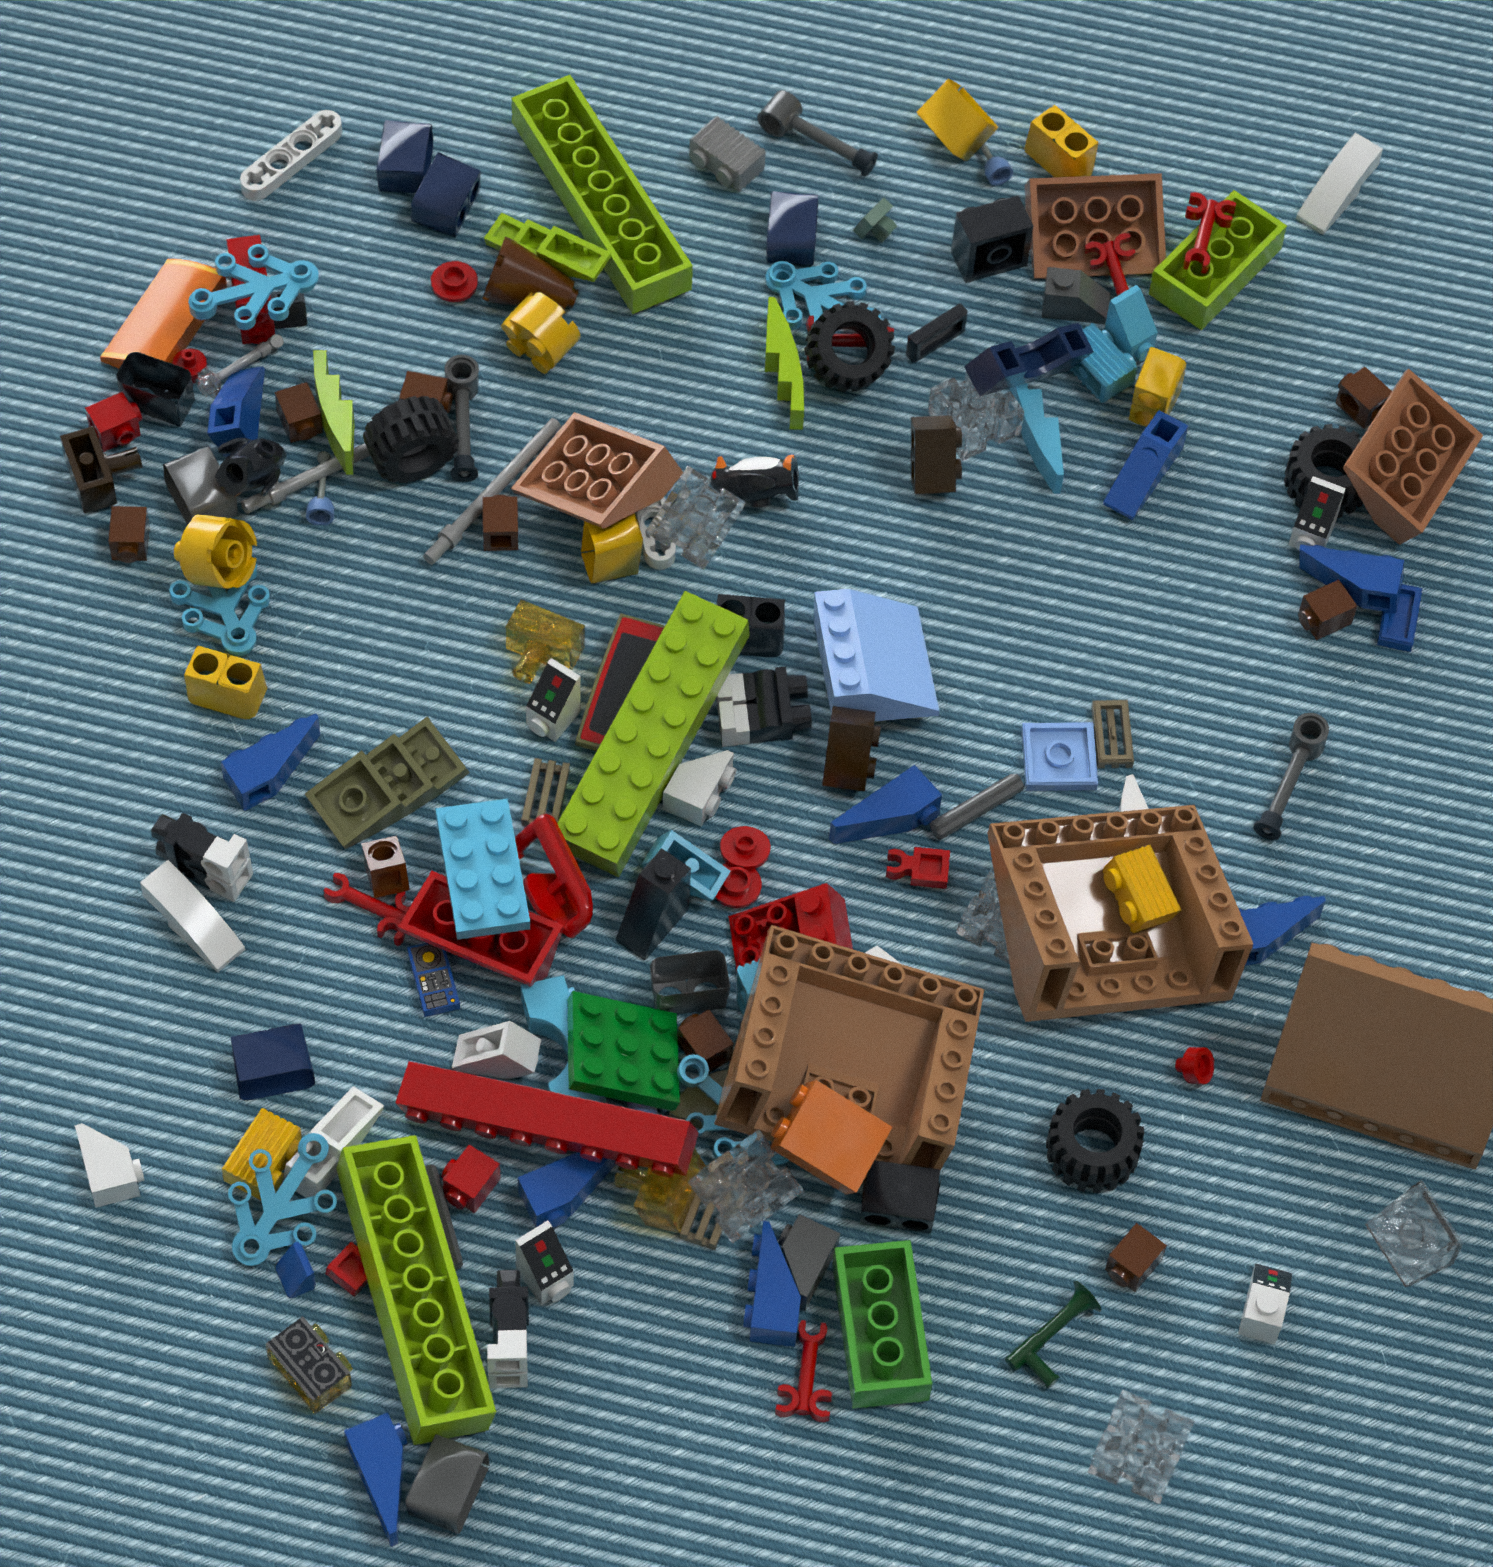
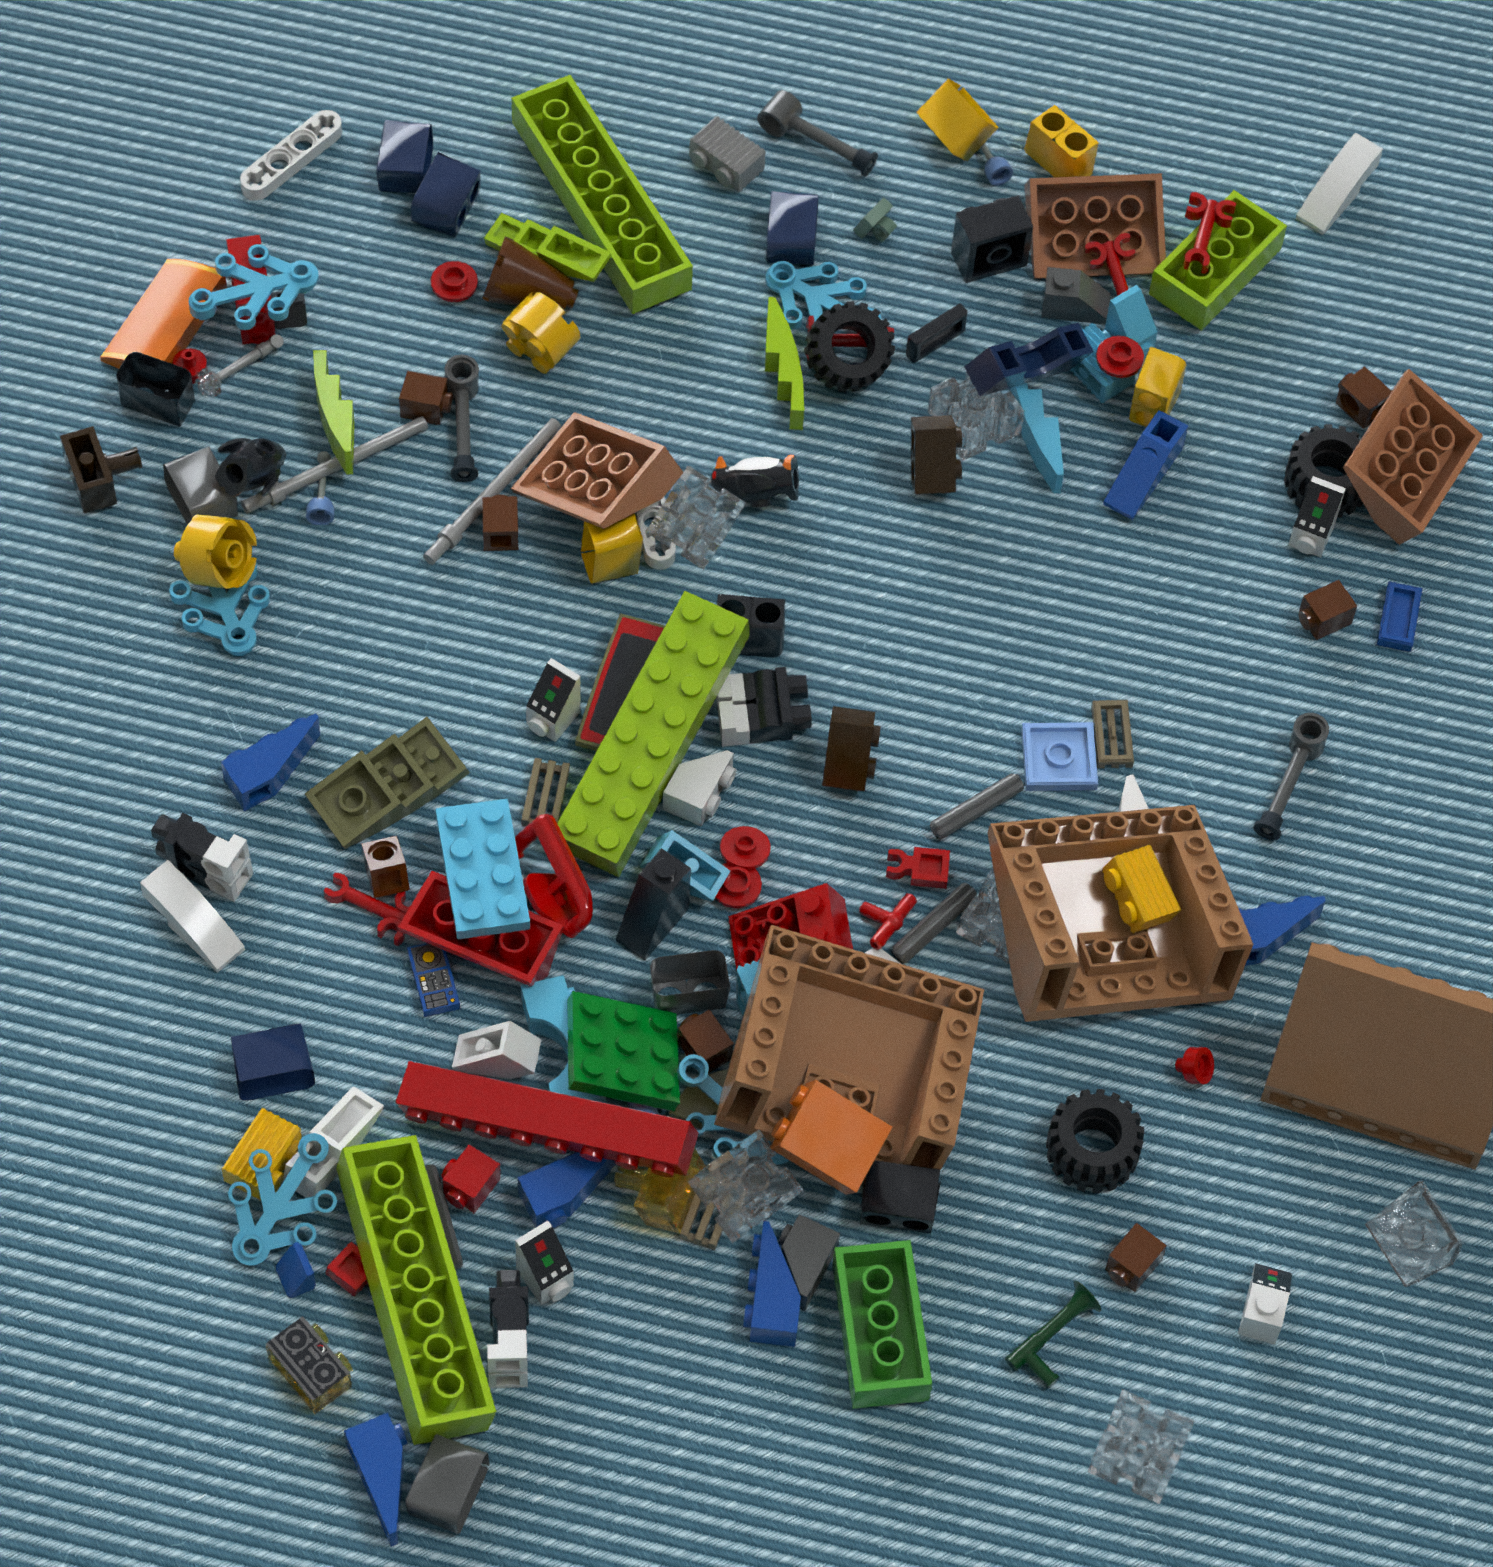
white slope [75,1124,145,1208] -> none
red brick [85,391,143,452] -> none
reddish brown brick [108,506,150,563] -> none
yellow piece [184,645,268,719] -> none
blue slope [207,366,265,457] -> none
reddish brown brick [275,382,323,443] -> none
black tyre [363,396,459,483] -> none
clear yellow brick [505,600,585,684] -> none
red bar [775,1320,832,1423] -> none
light blue slope [814,589,939,721] -> none
blue slope [829,765,942,844] -> none
blue slope [1299,544,1404,613] -> none
none -> red piece [859,893,917,950]
none -> dark grey axle [892,883,977,963]
none -> red piece [1096,336,1144,378]

